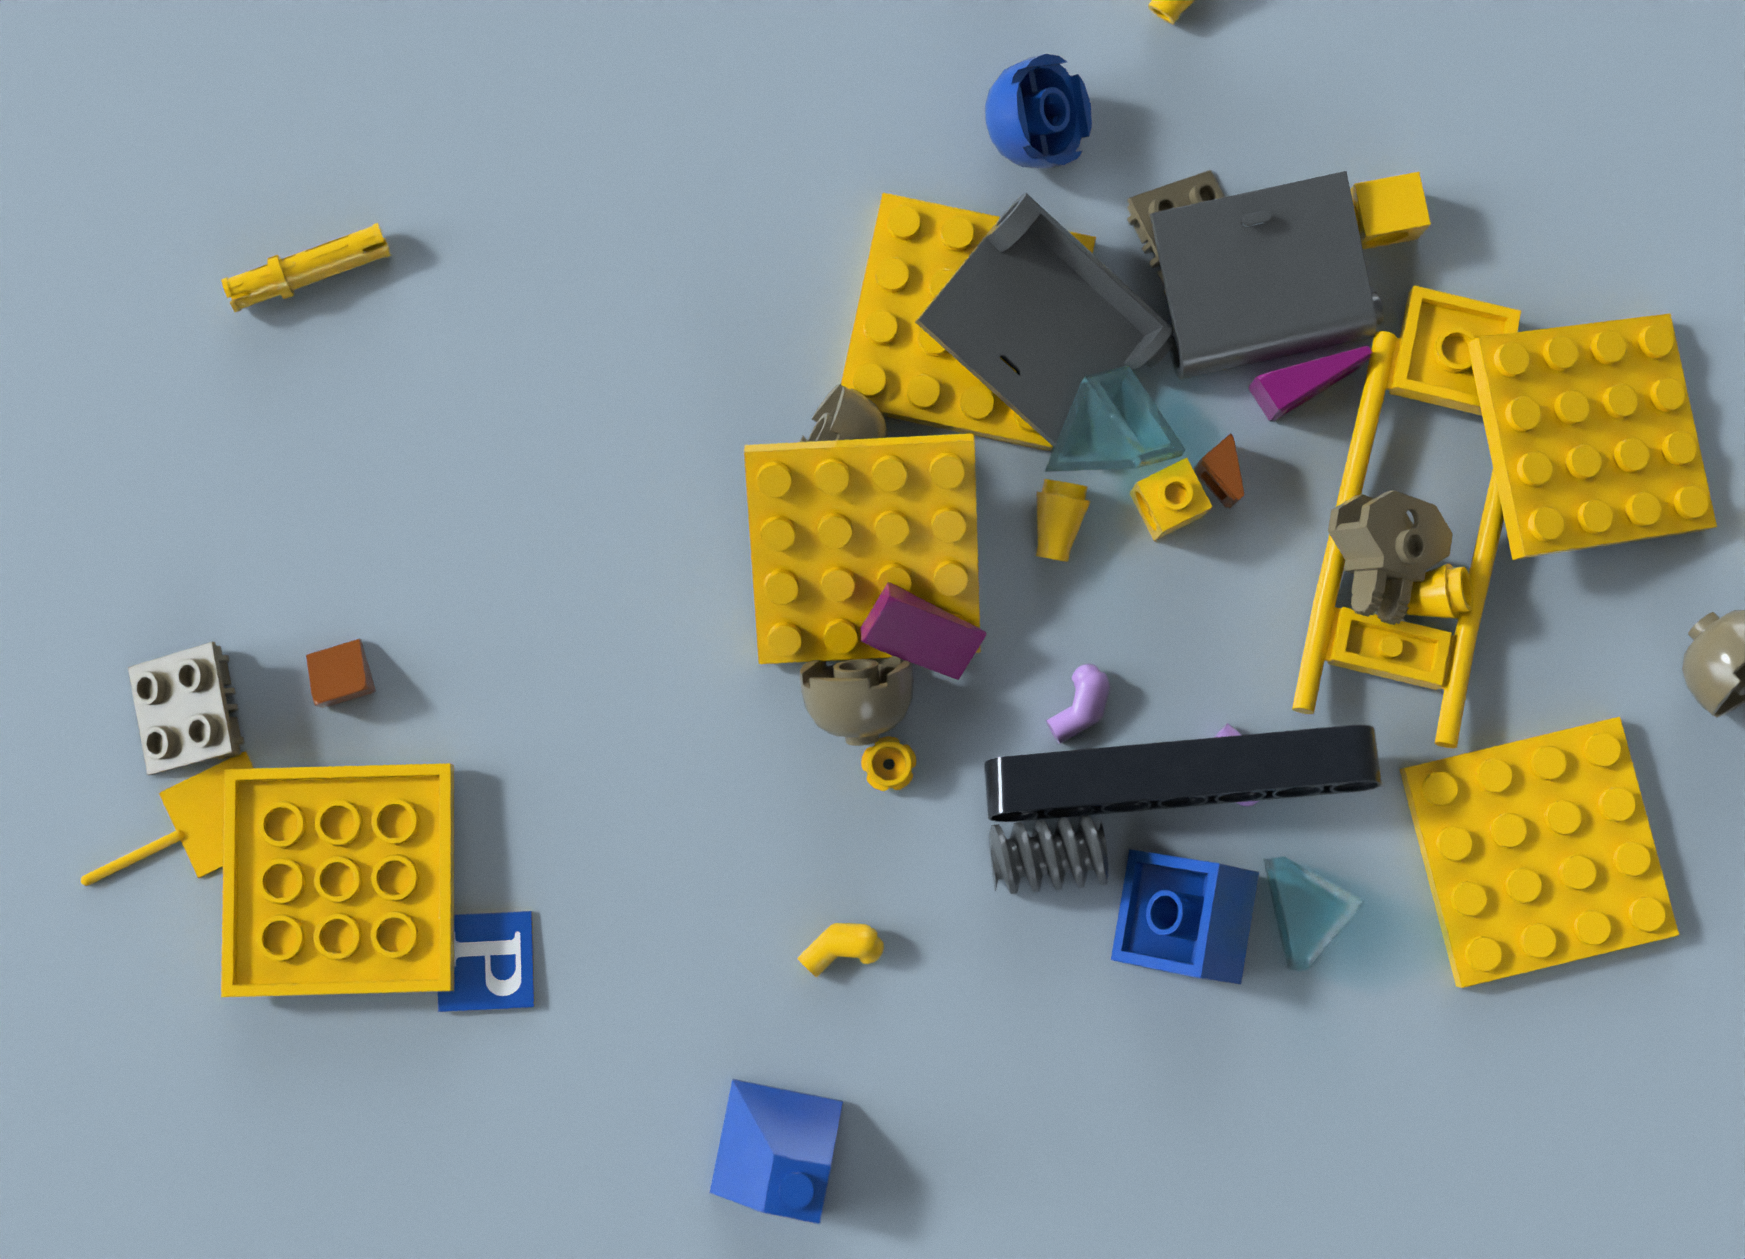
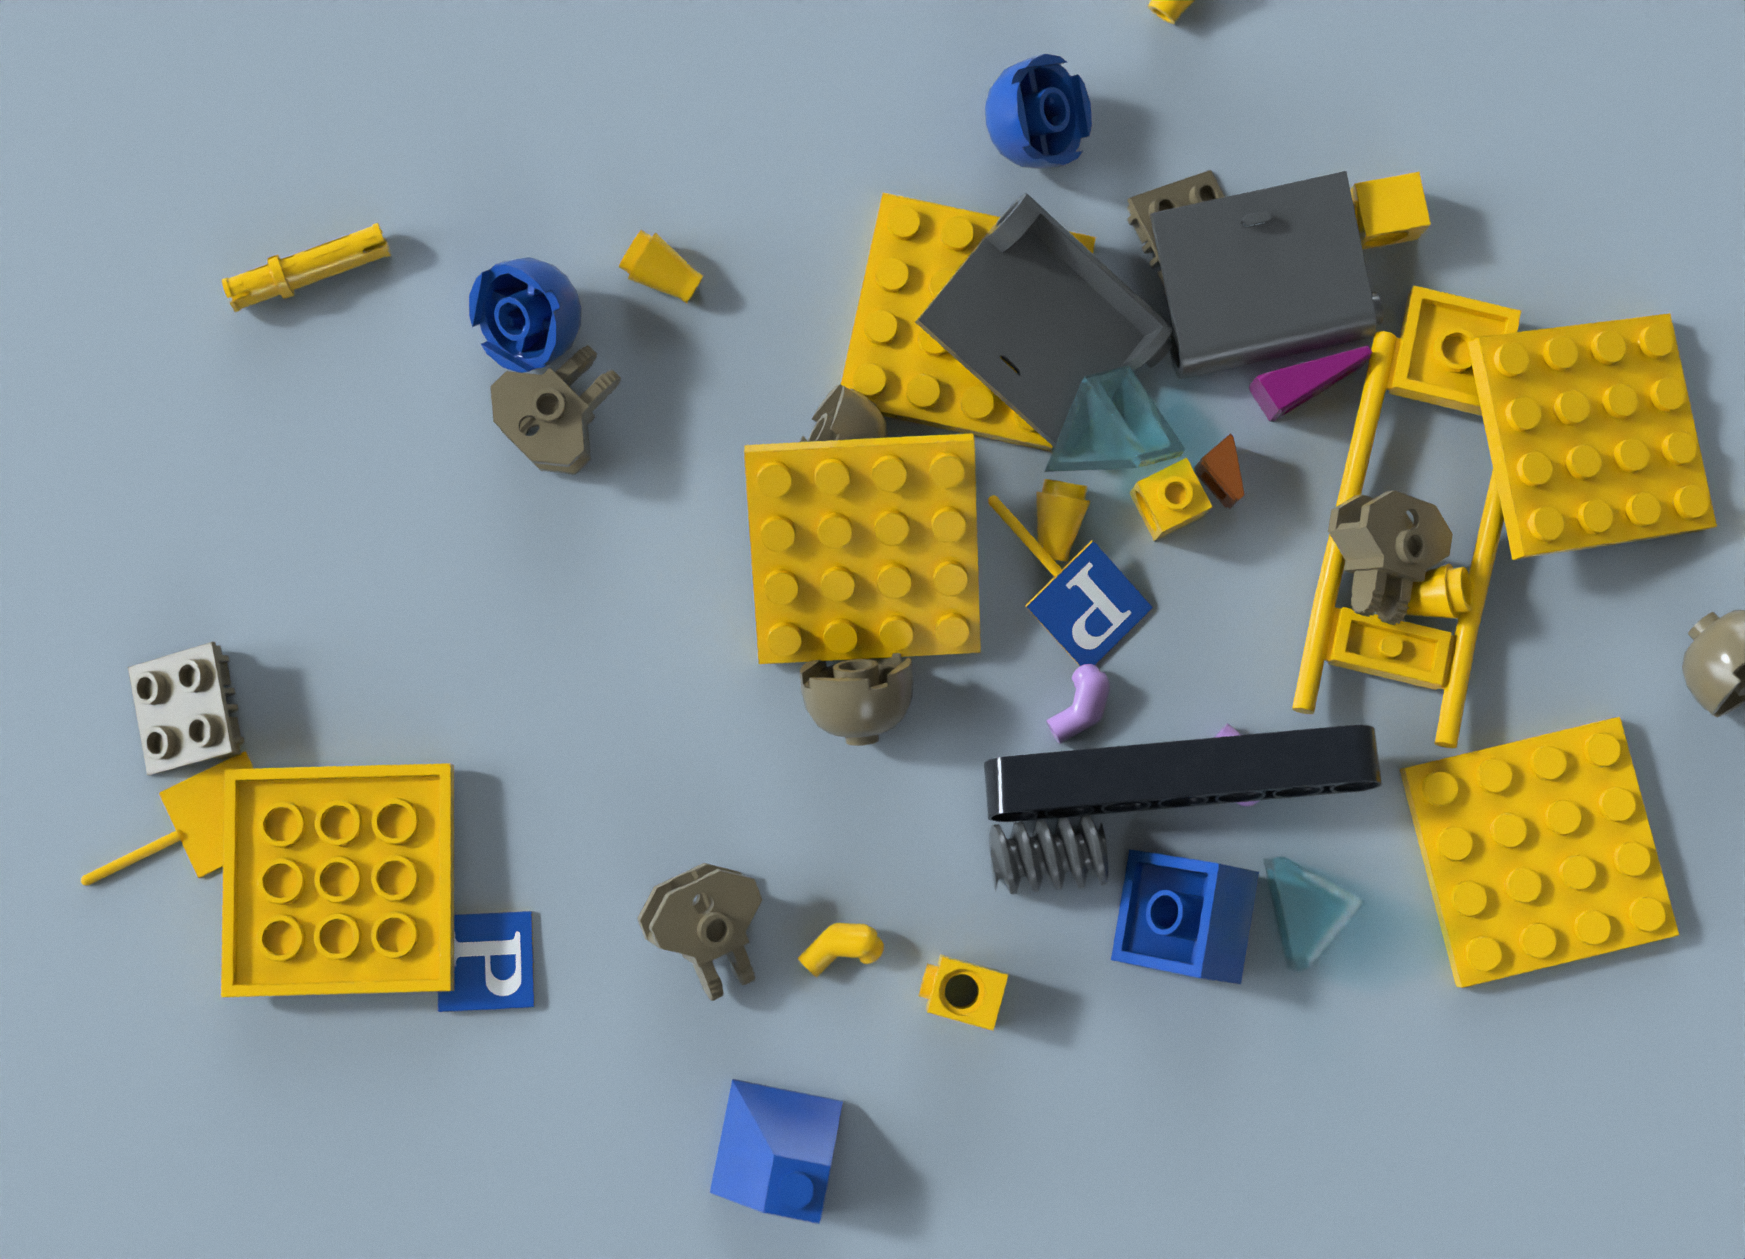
dark orange slope [306,639,376,708] -> none
magenta slope [861,582,987,680] -> none
yellow plate [861,736,916,791] -> none
none -> blue cylinder [469,257,582,373]
none -> dark tan hinge [490,345,621,475]
none -> yellow cone [619,230,704,303]
none -> dark tan hinge [637,862,763,1001]
none -> yellow brick [918,954,1008,1031]
none -> blue piece [988,495,1153,666]

